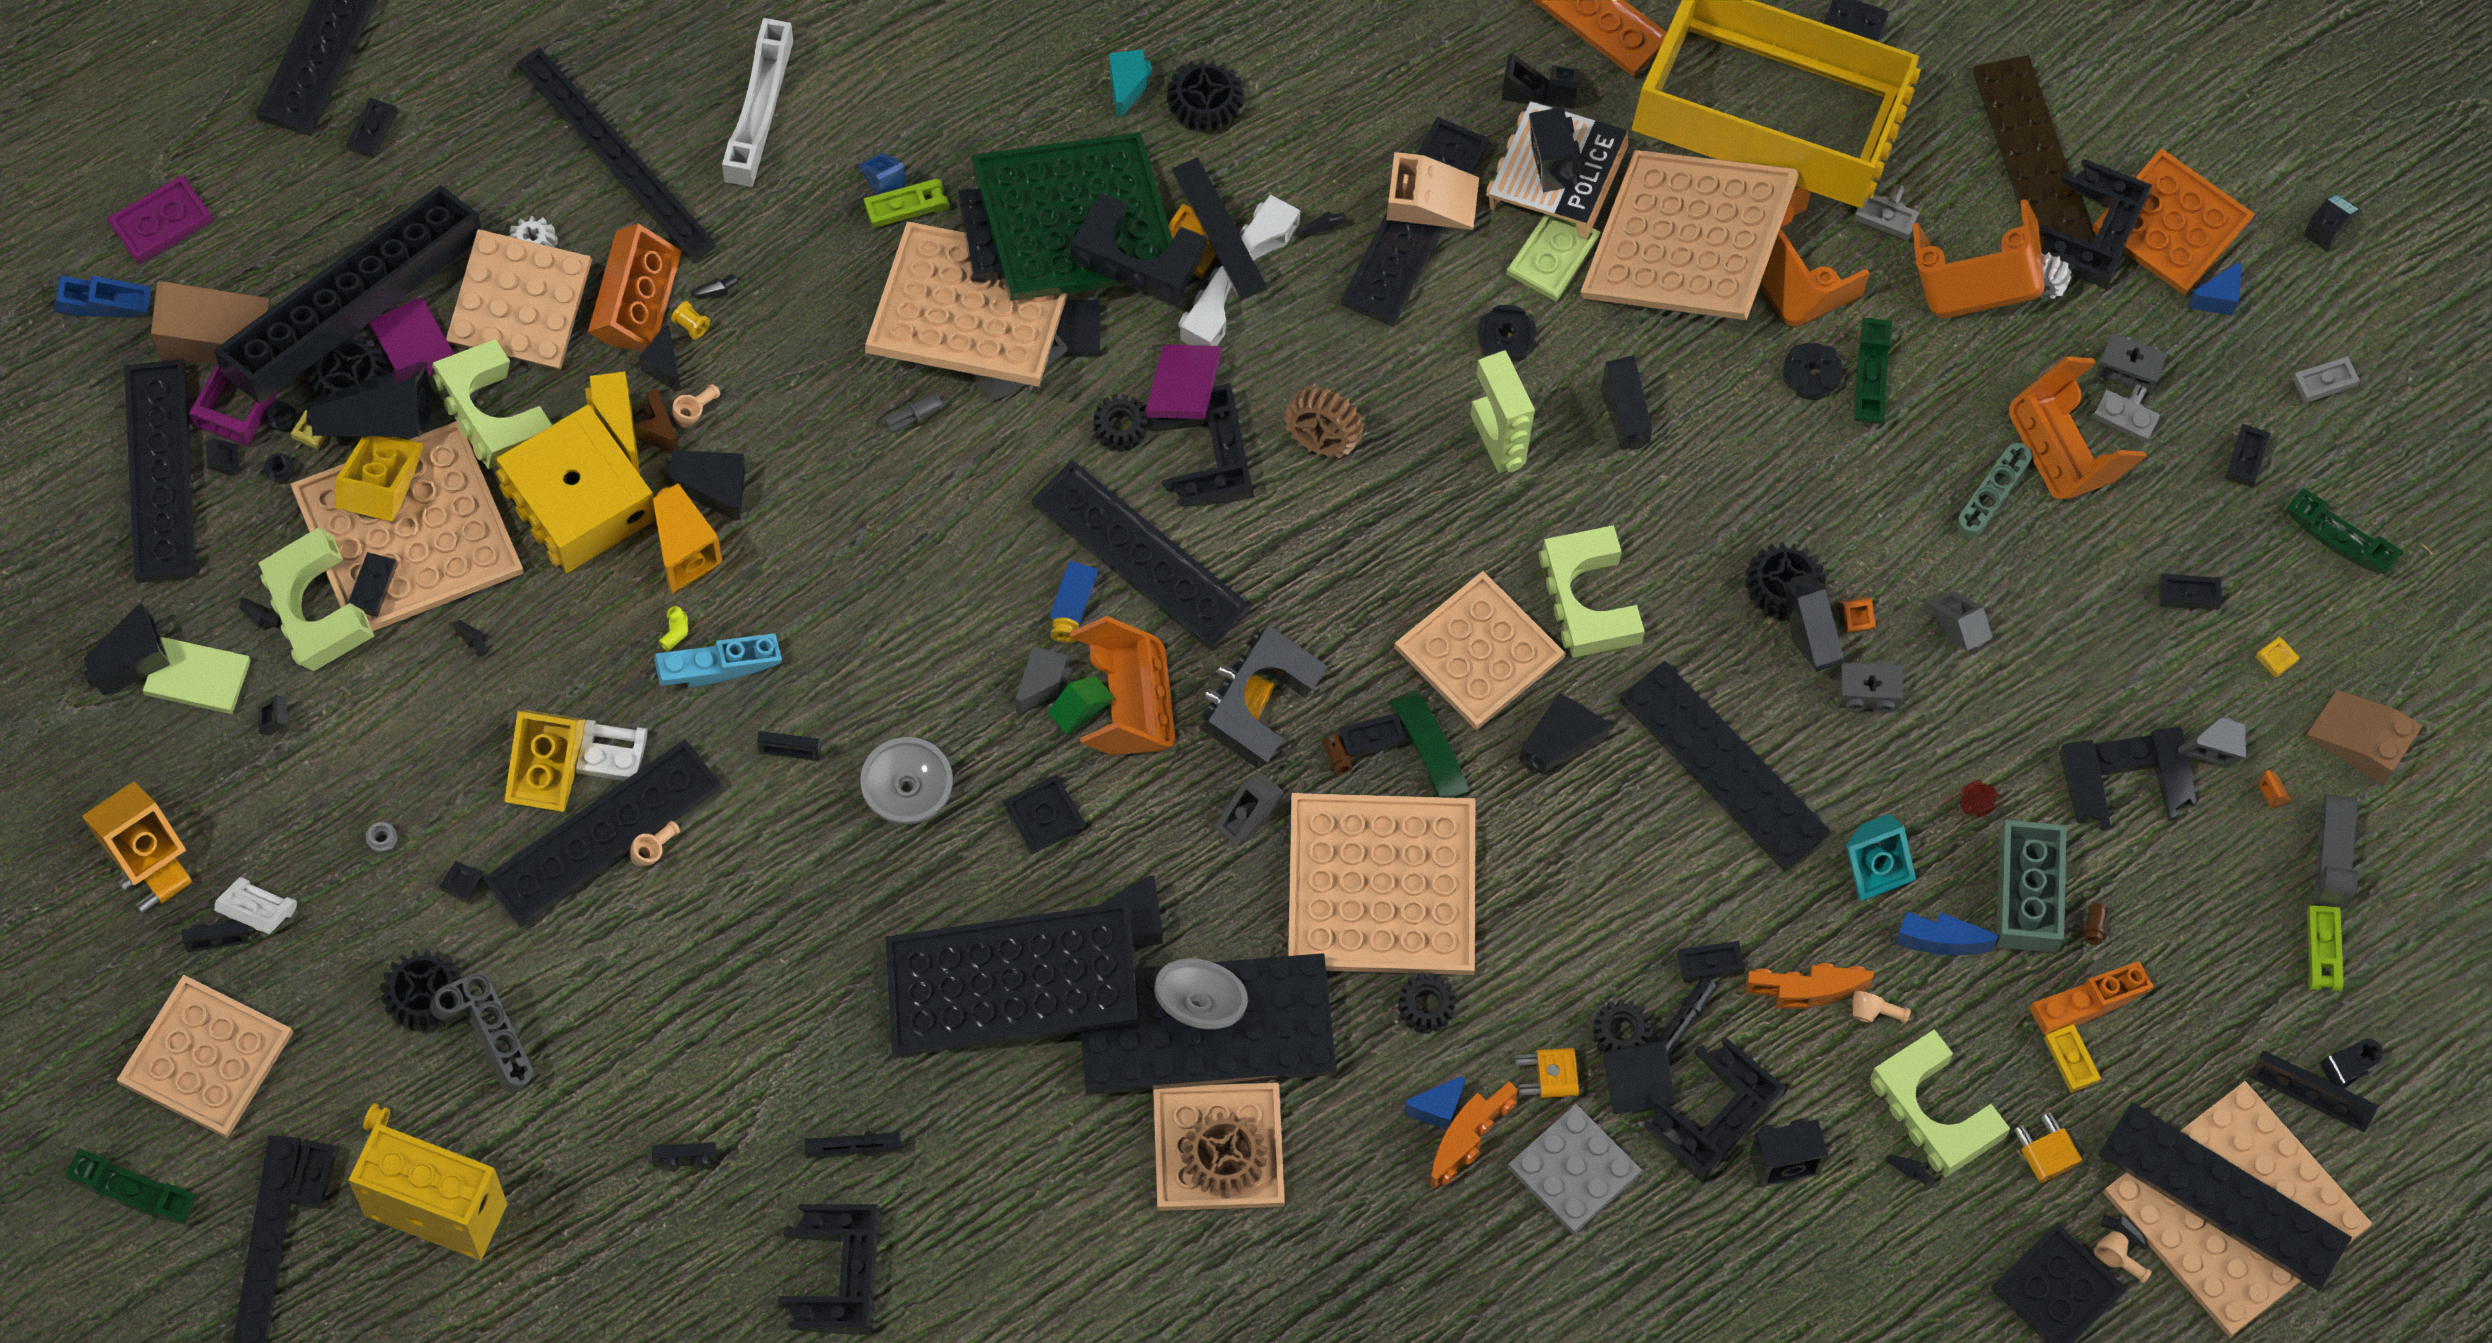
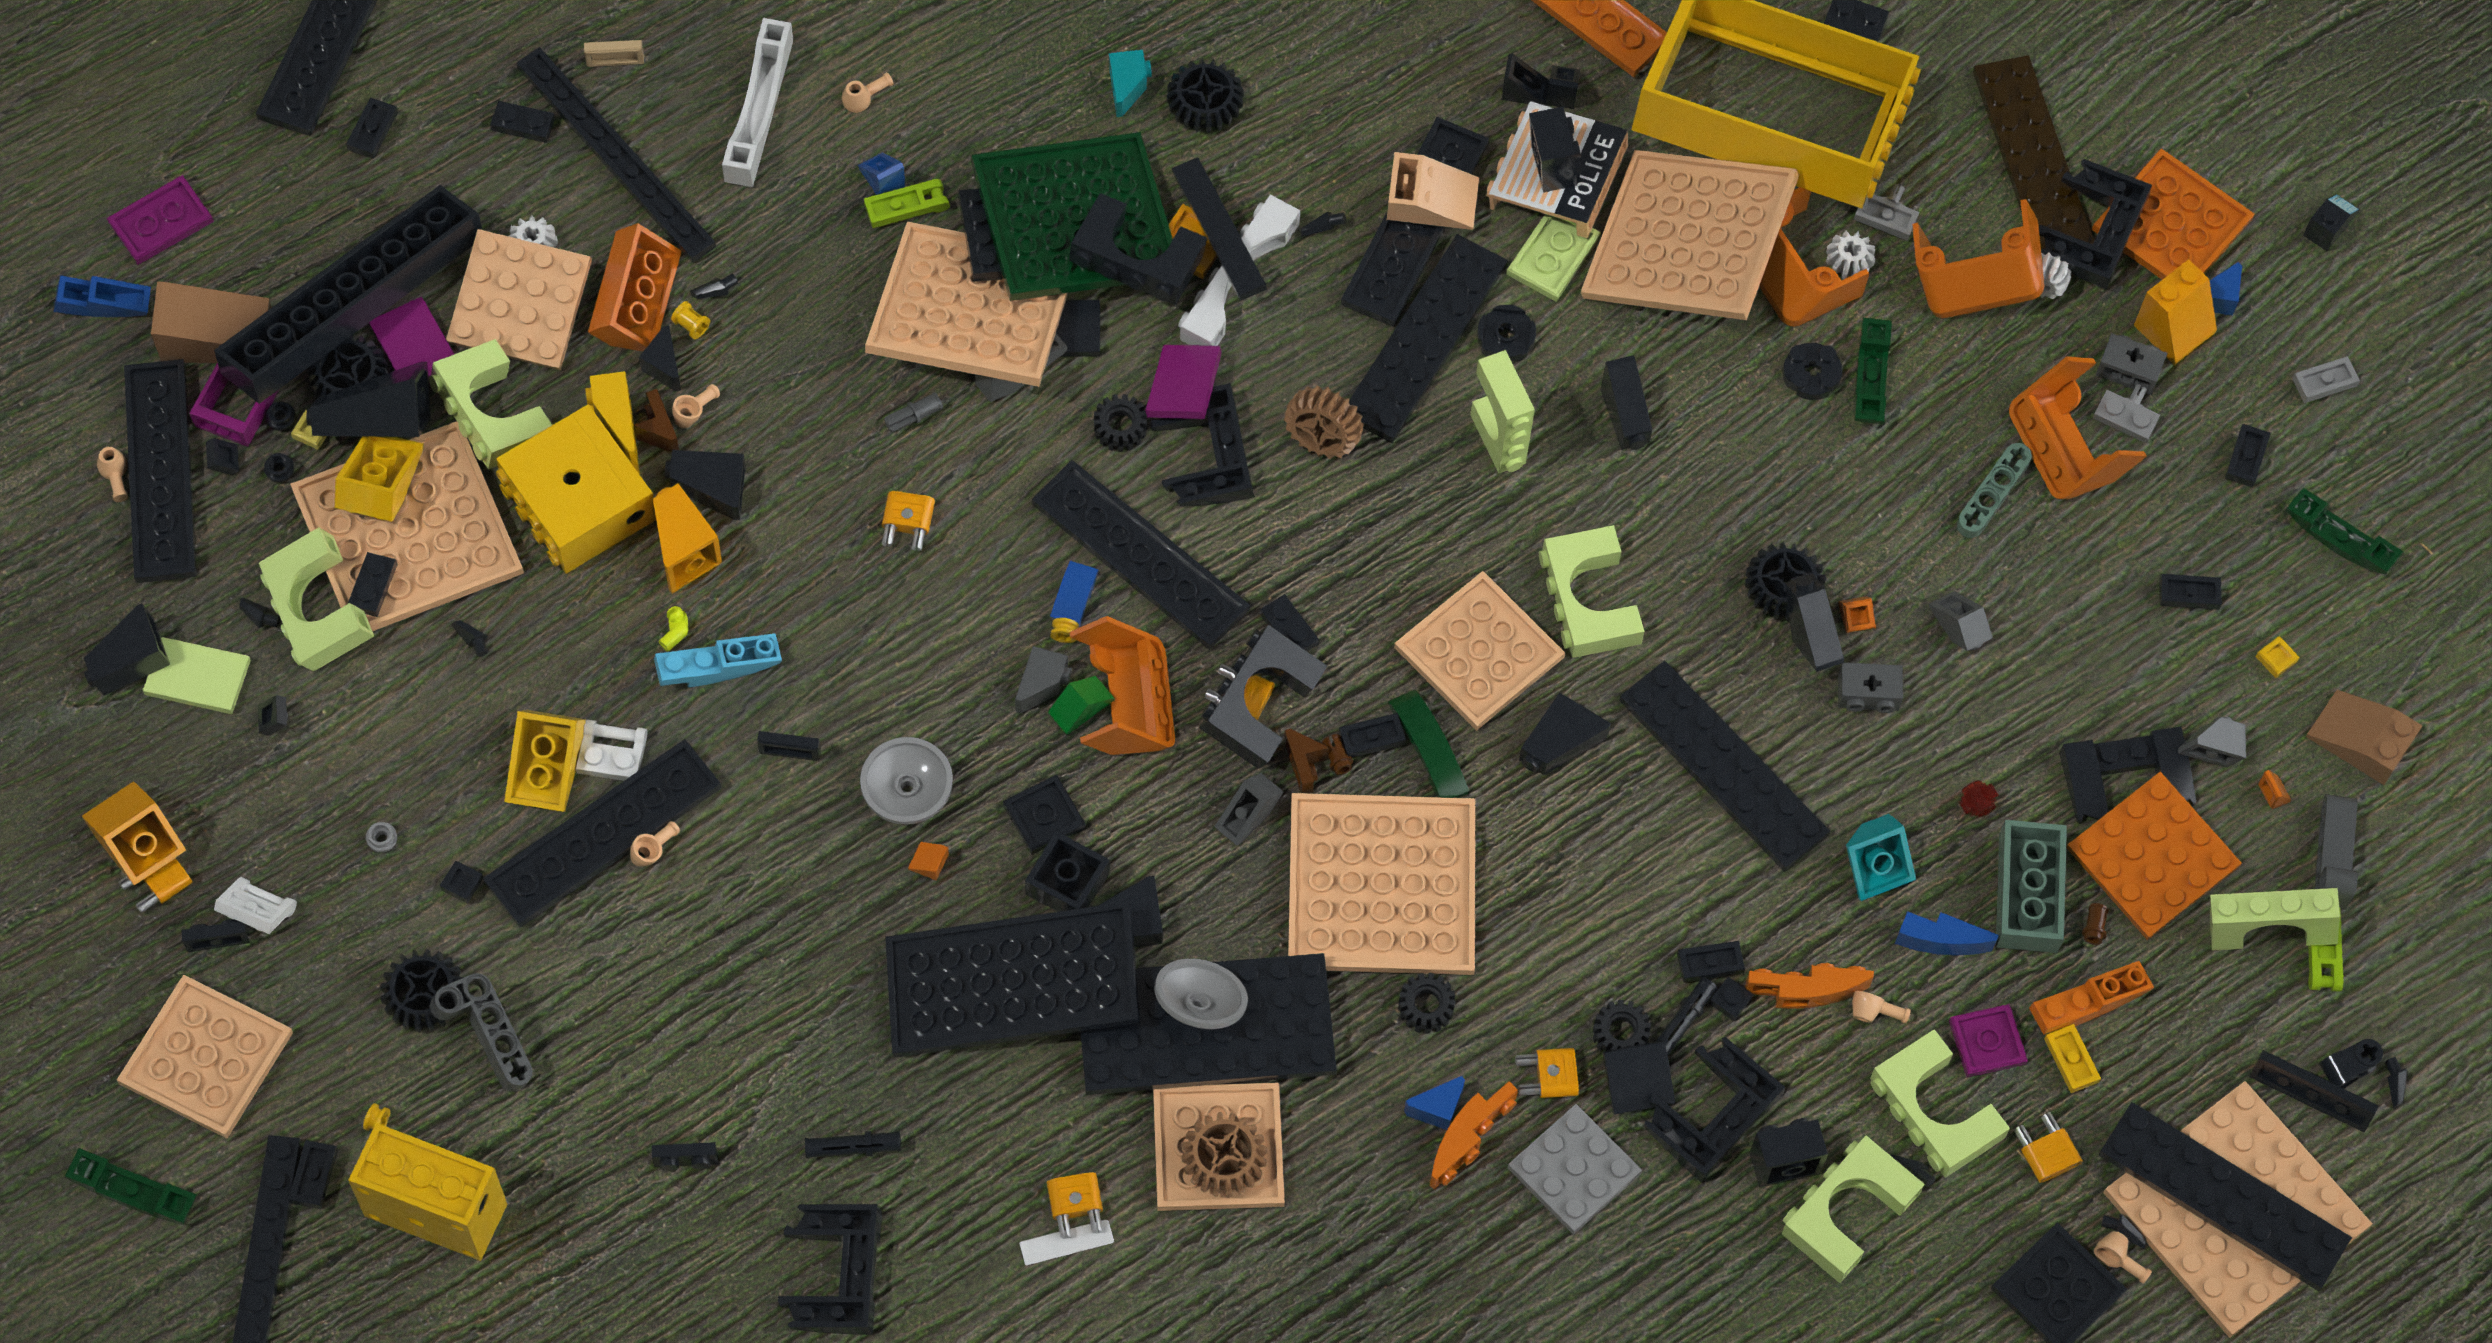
none -> light nougat bar [97,447,128,502]
none -> black plate [490,101,555,143]
none -> tan tile [584,40,644,67]
none -> light nougat bar [842,72,894,113]
none -> light orange piece [882,491,935,551]
none -> orange slope [908,842,949,881]
none -> white sticker [1020,1220,1114,1265]
none -> black brick [1025,831,1110,912]
none -> light orange piece [1047,1172,1103,1239]
none -> black plate [1260,594,1319,651]
none -> reddish brown slope [1284,729,1329,794]
none -> black plate [1349,234,1508,444]
none -> black plate [1709,976,1754,1021]
none -> yellowish green arch [1782,1136,1925,1283]
none -> white gear [1826,230,1875,279]
none -> magenta tile [1949,1004,2028,1078]
none -> orange plate [2066,771,2242,940]
none -> light orange slope [2134,259,2217,365]
none -> yellowish green arch [2210,888,2340,950]
none -> black bar [2385,1057,2408,1109]

